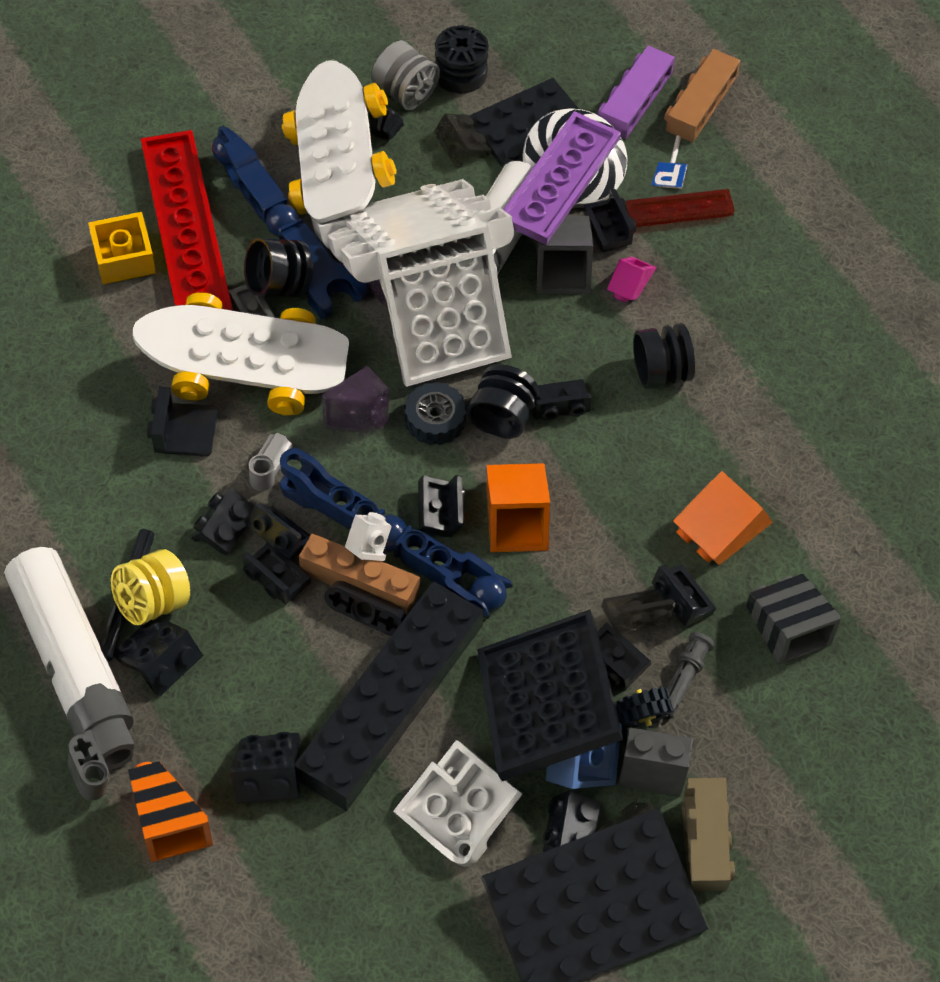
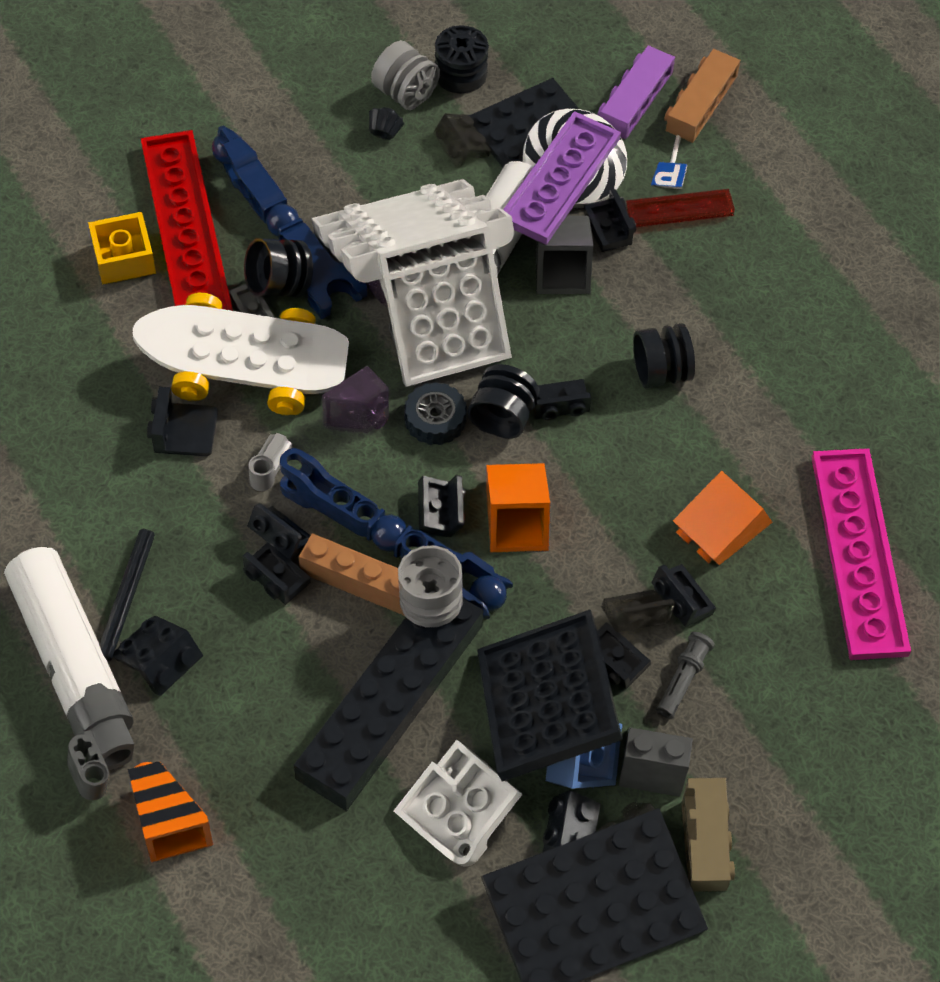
light yellow wheel [111,549,190,625] -> none
black bracket [191,487,254,555] -> none
black bracket [229,732,301,804] -> none
white piece [282,60,396,223] -> none
black beam [324,581,407,636] -> none
white brick [345,512,392,561] -> none
dark pink slope [607,257,657,302] -> none
black wheel [614,687,674,729] -> none
dark grey slope [746,574,841,665] -> none
none -> light grey wheel [398,545,463,627]
none -> dark pink plate [811,448,911,660]

